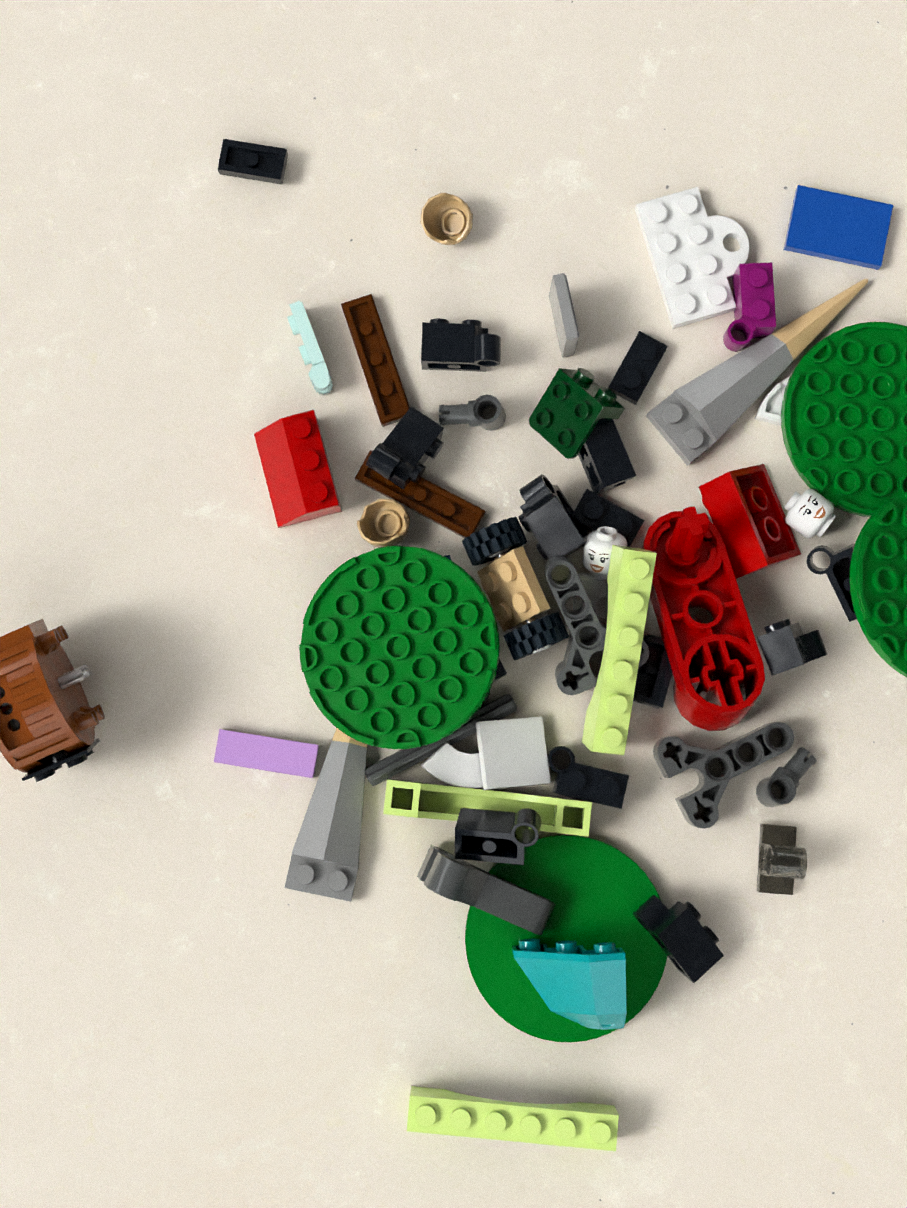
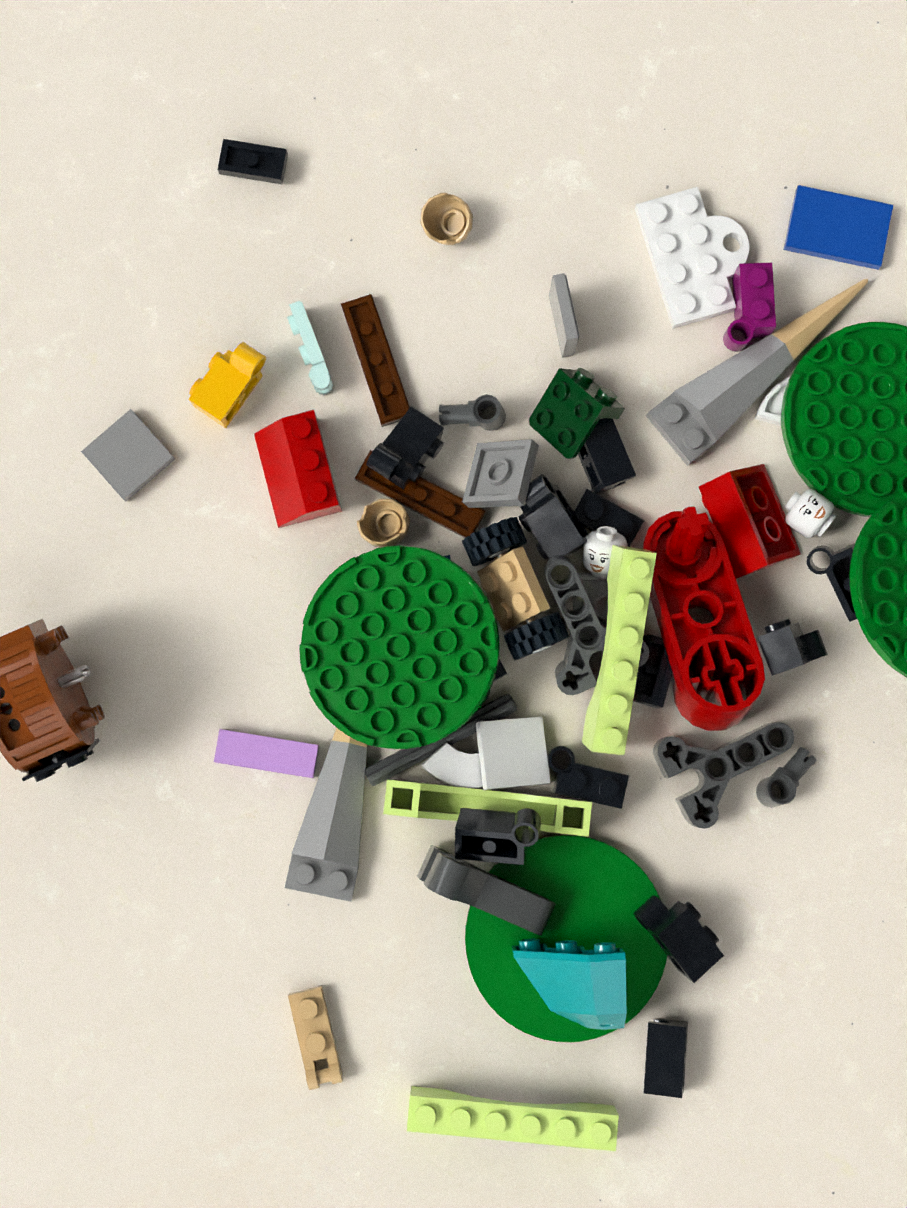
black hinge [421,318,501,372] -> none
black plate [608,331,668,405] -> none
clear smoke tile [757,824,807,895] -> none
none -> light grey tile [81,409,175,501]
none -> yellow hinge [188,342,266,428]
none -> tan plate [288,986,343,1090]
none -> light grey tile [462,439,539,508]
none -> black hinge [644,1019,688,1098]

